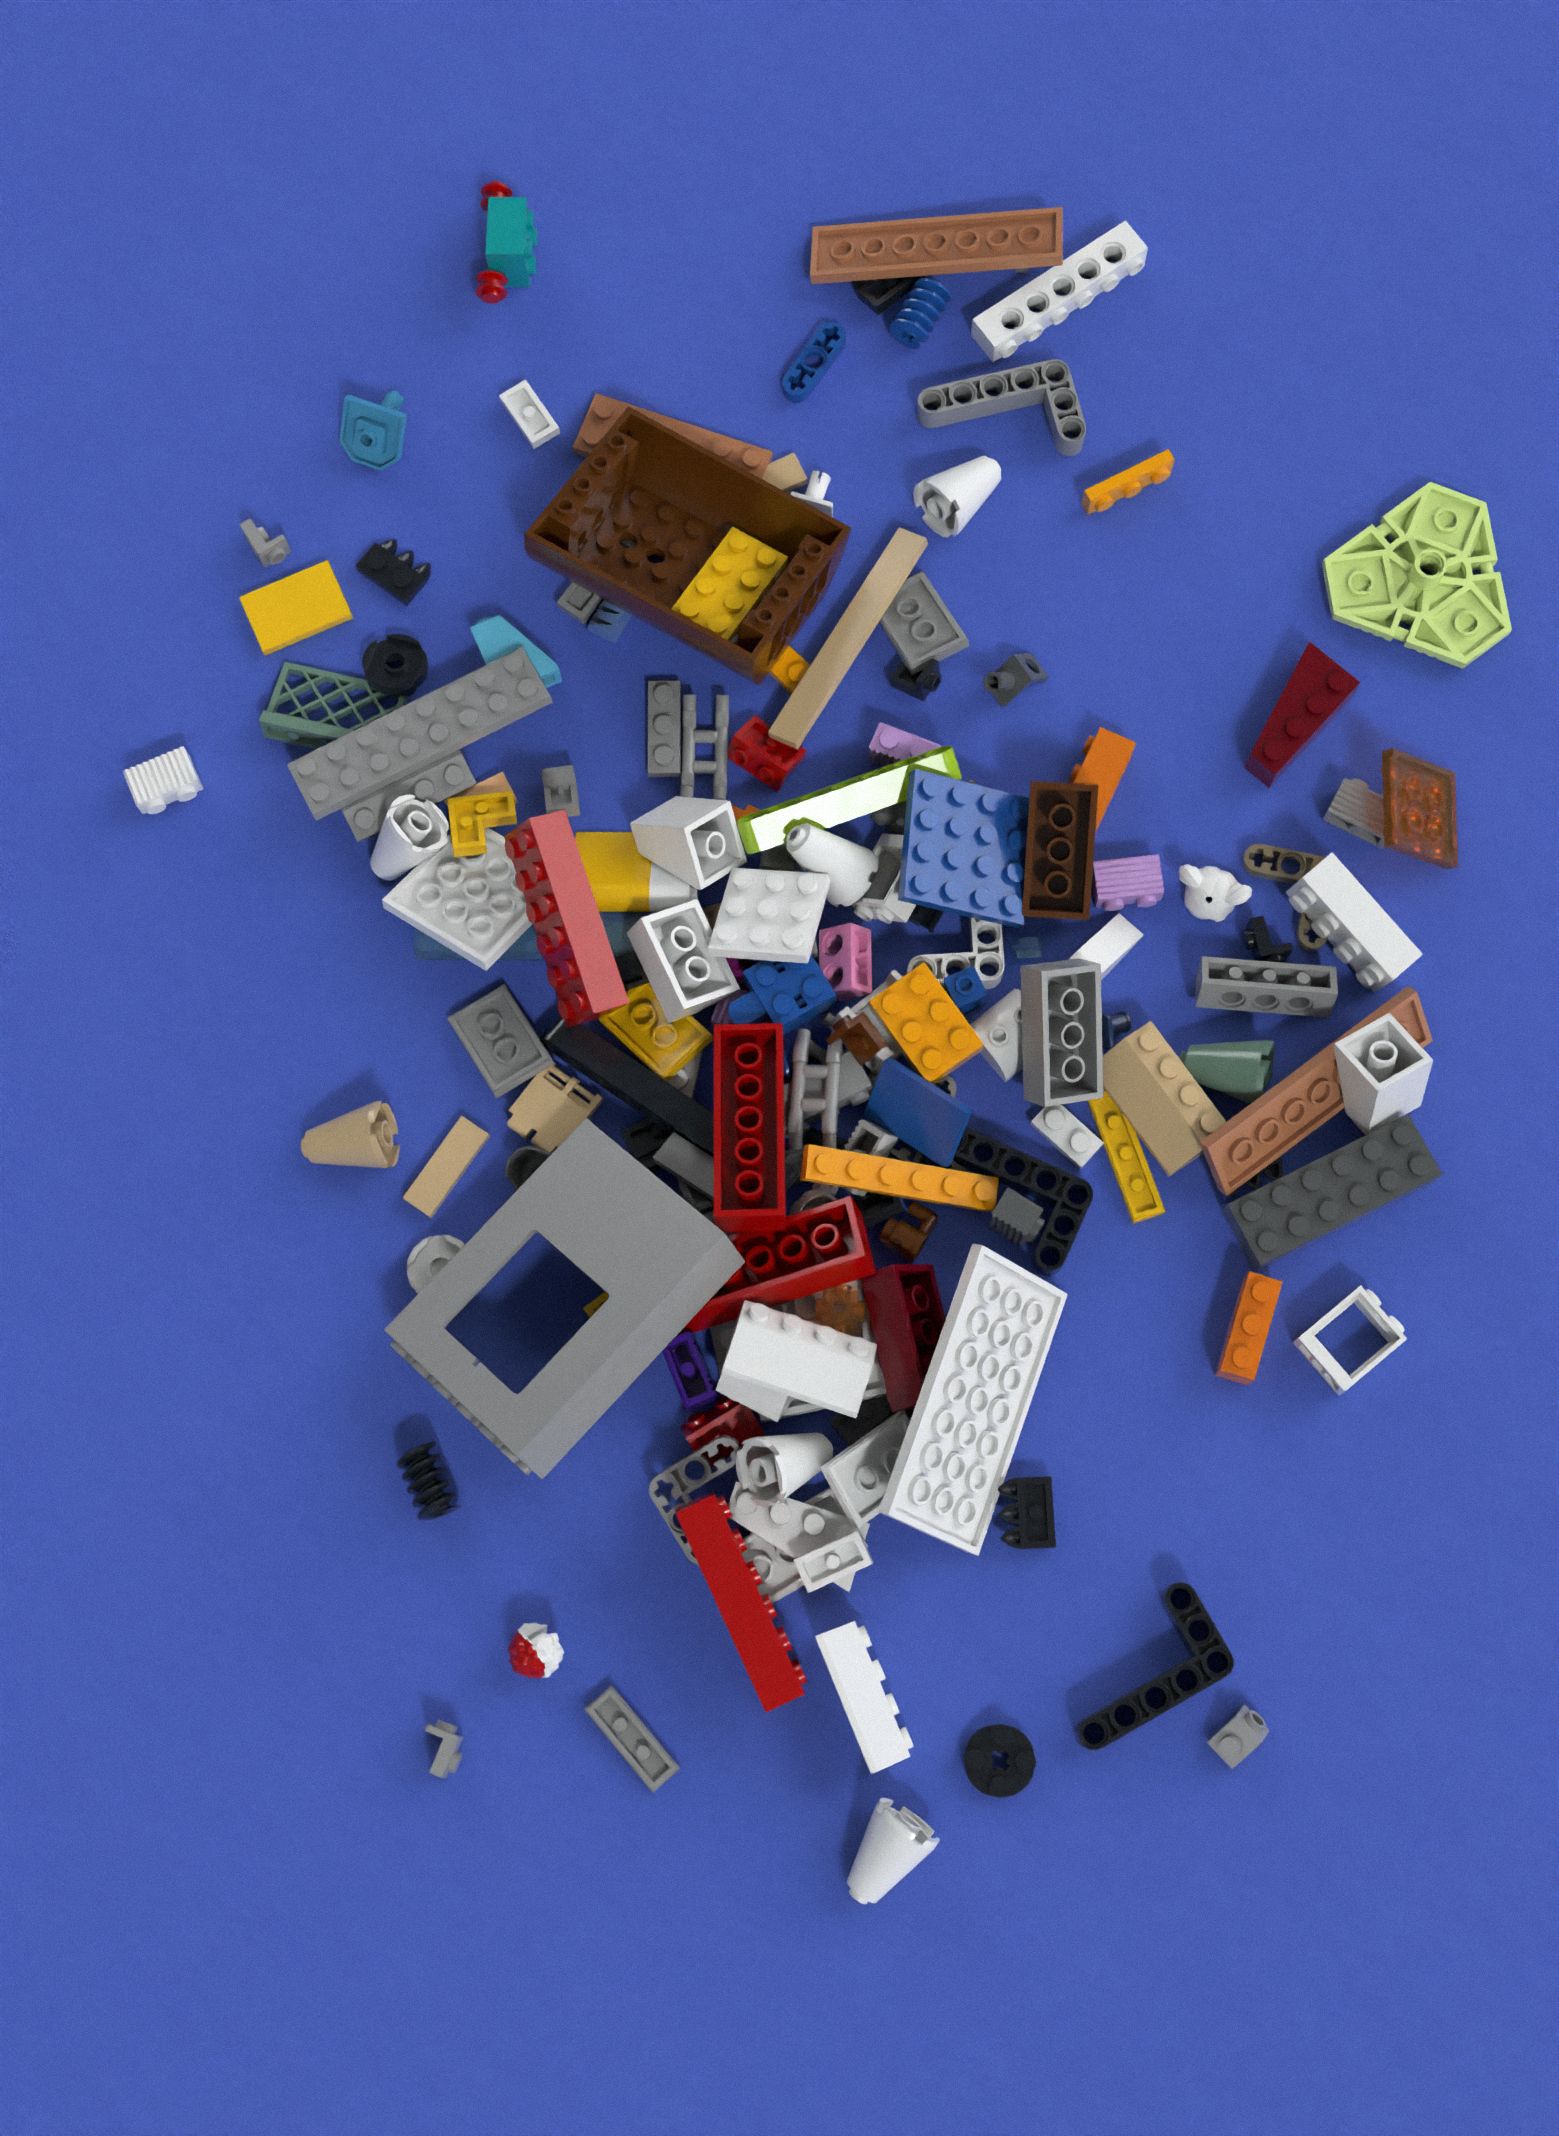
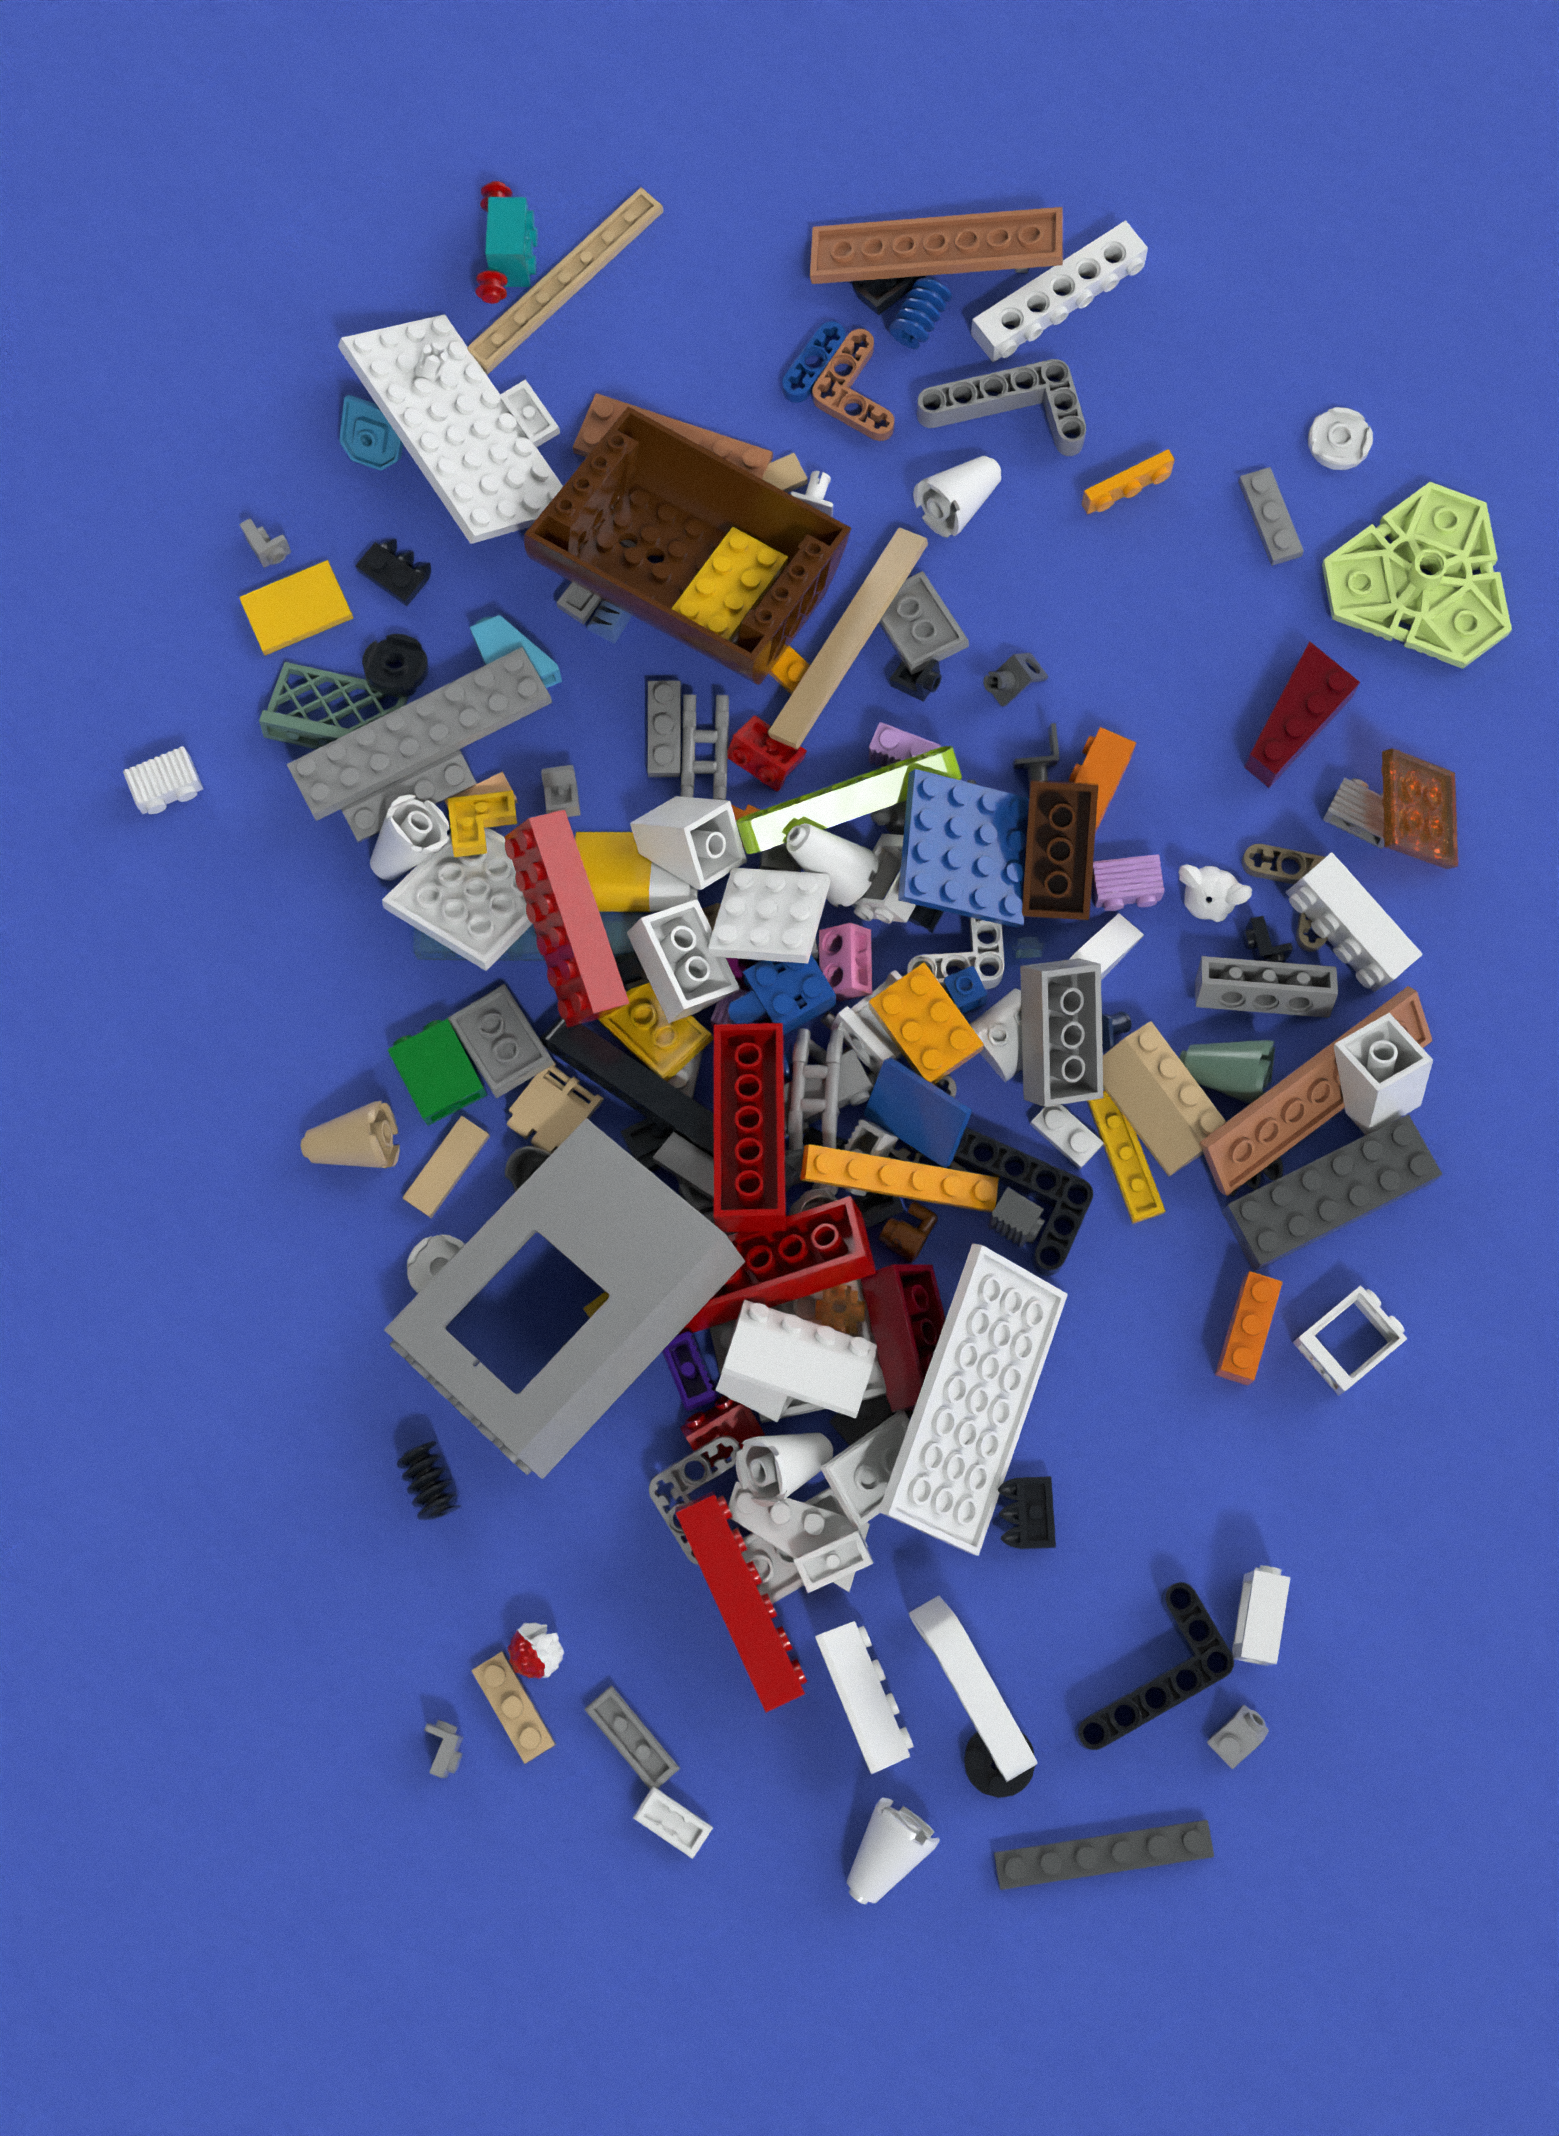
reddish brown bracket [826,1012,888,1066] -> none
none -> white plate [338,314,563,544]
none -> green panel [387,1018,488,1126]
none -> tan tile [467,187,664,375]
none -> tan plate [471,1652,556,1764]
none -> white plate [633,1786,713,1859]
none -> nougat beam [813,329,895,441]
none -> white beam [909,1595,1038,1782]
none -> dark grey plate [994,1820,1214,1890]
none -> dark grey bracket [1012,723,1060,796]
none -> white window [1231,1565,1290,1666]
none -> light grey plate [1238,467,1304,566]
none -> white tile [1308,407,1373,470]

